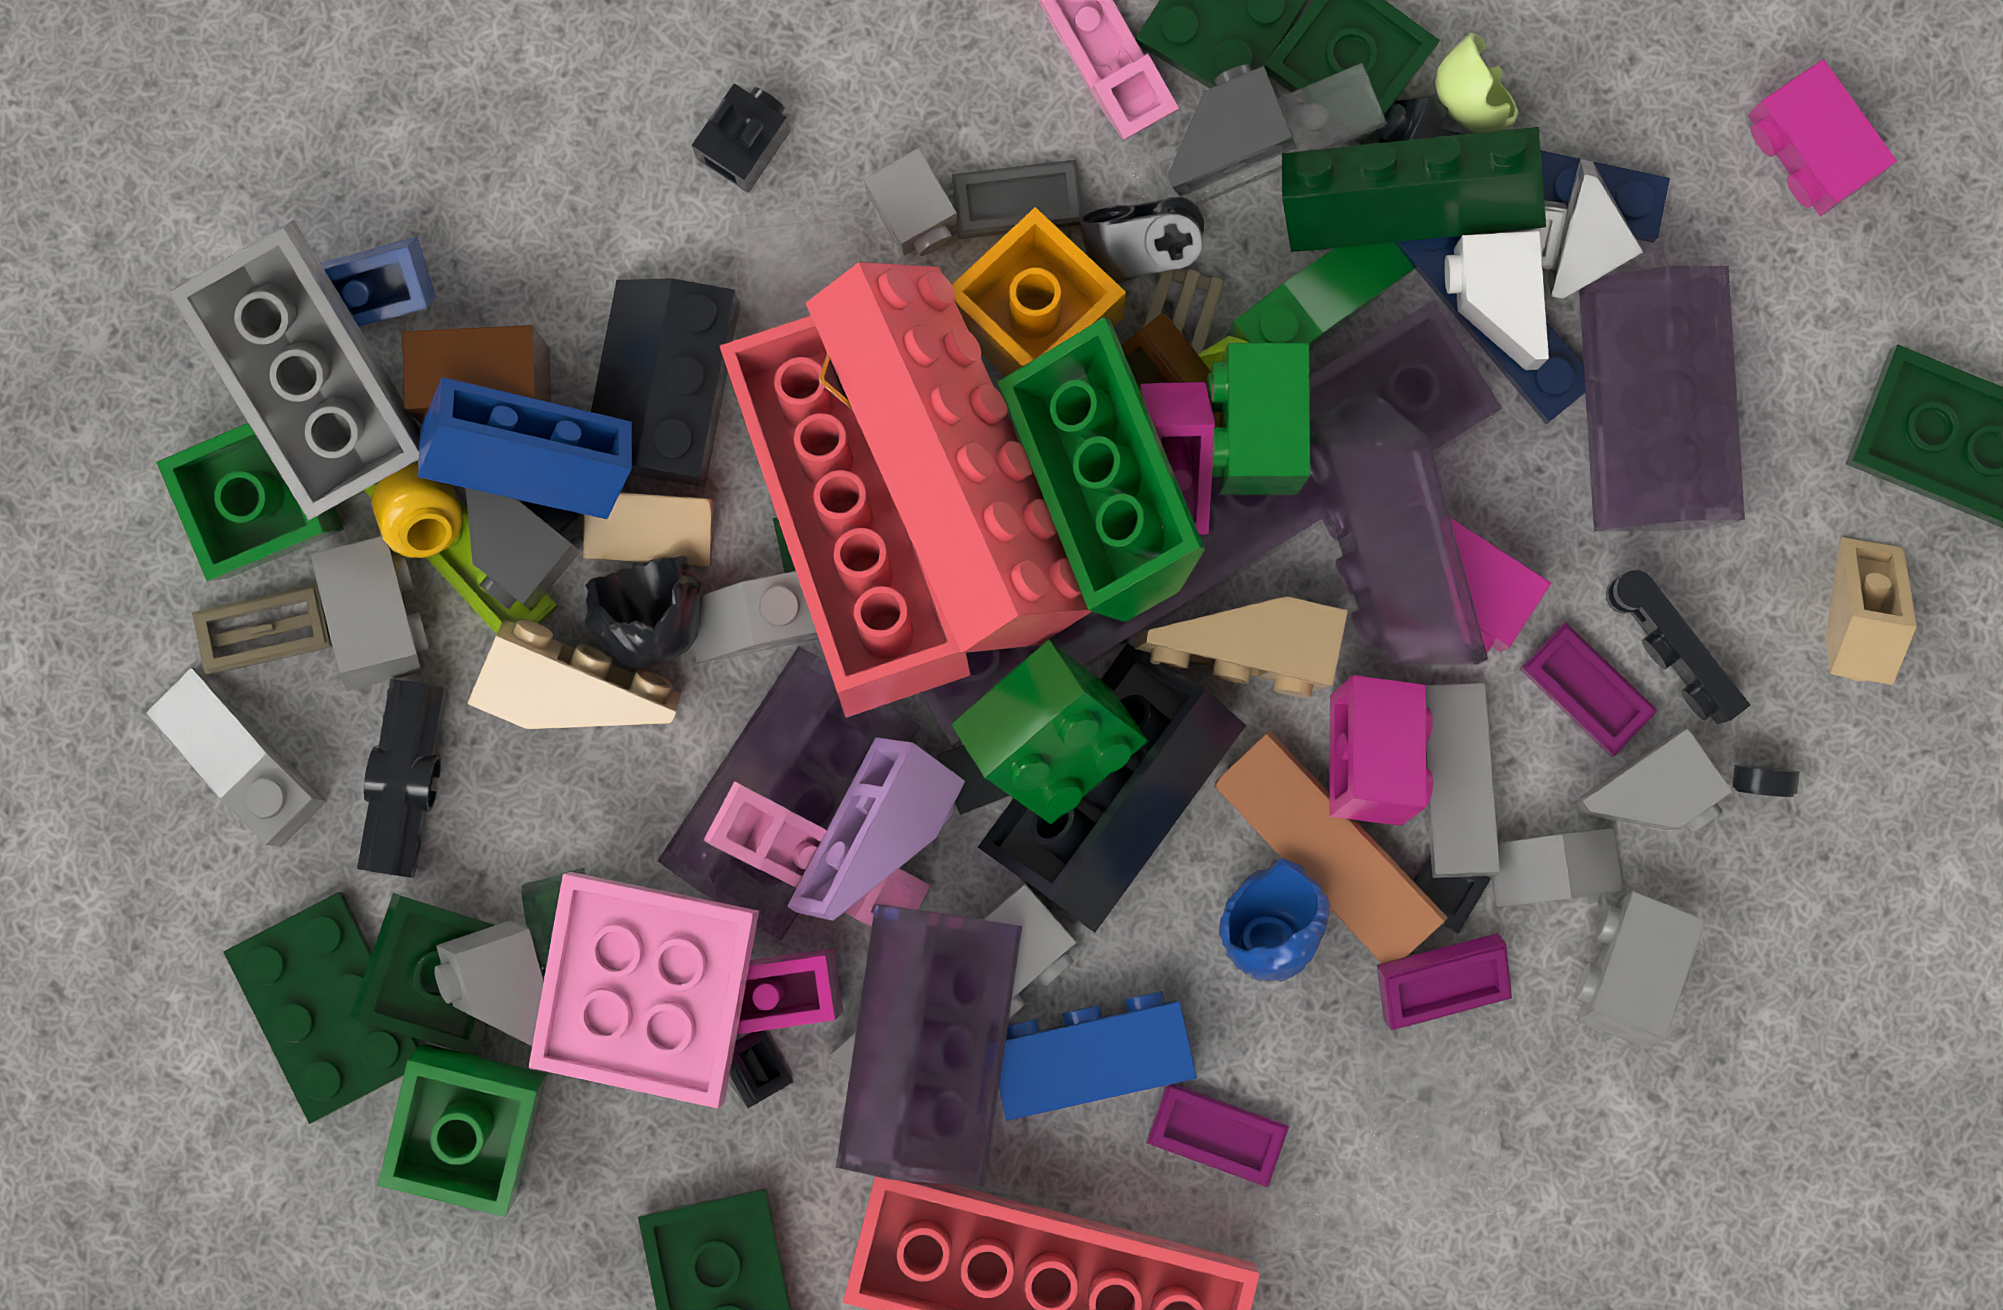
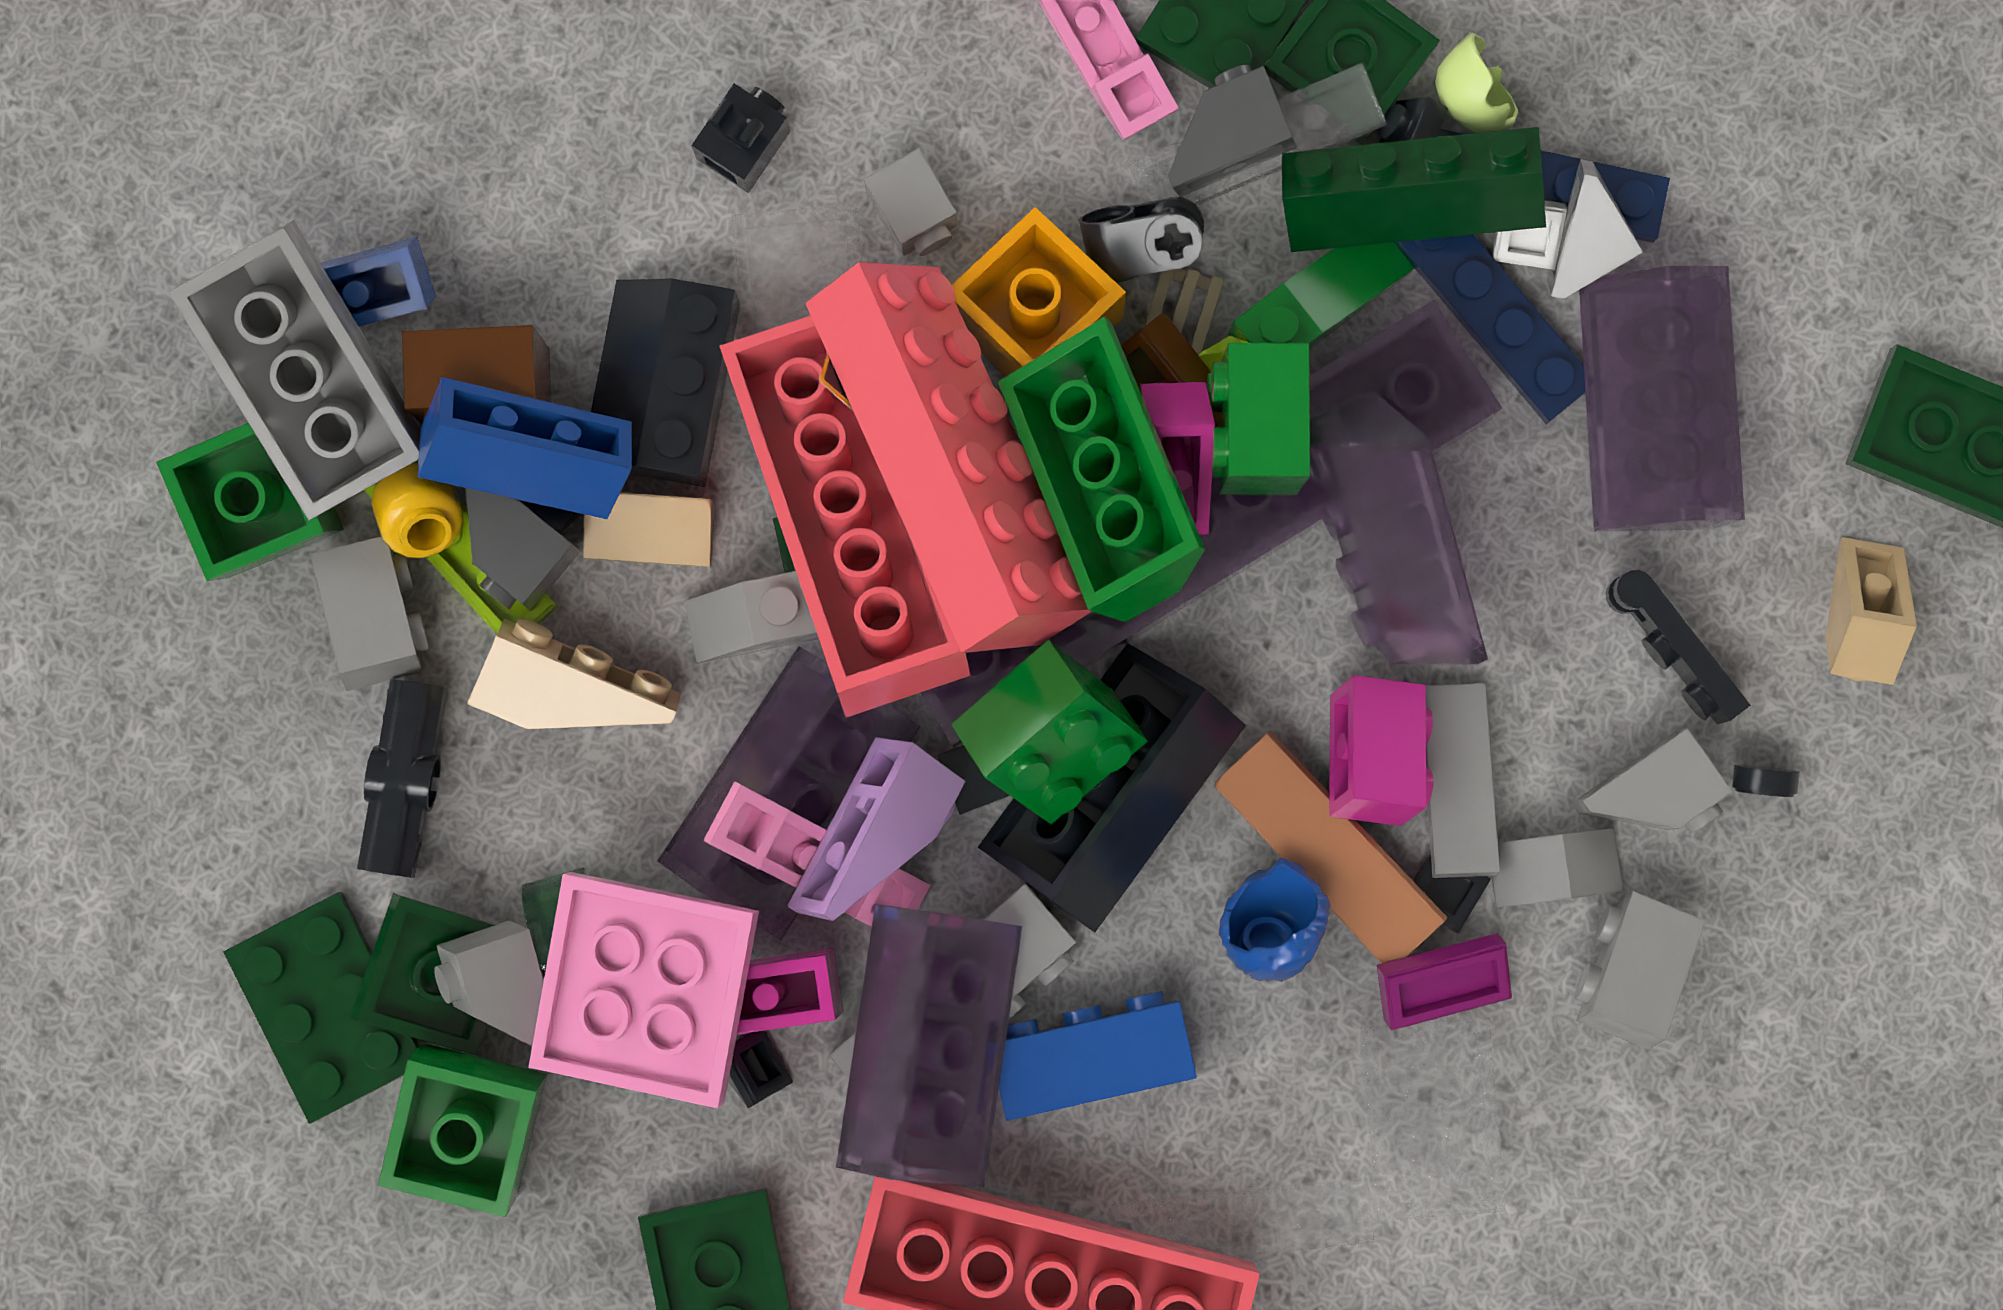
slope [146,668,327,847] -> none
dark tan tile [192,584,333,676] -> none
black hair [585,555,701,668] -> none
dark grey tile [952,159,1083,239] -> none
tan slope [1135,596,1348,698] -> none
magenta tile [1146,1084,1290,1187] -> none
dark pink slope [1428,513,1551,654] -> none
white slope [1445,231,1549,370] -> none
magenta tile [1520,622,1658,757] -> none
dark pink brick [1748,58,1897,217] -> none

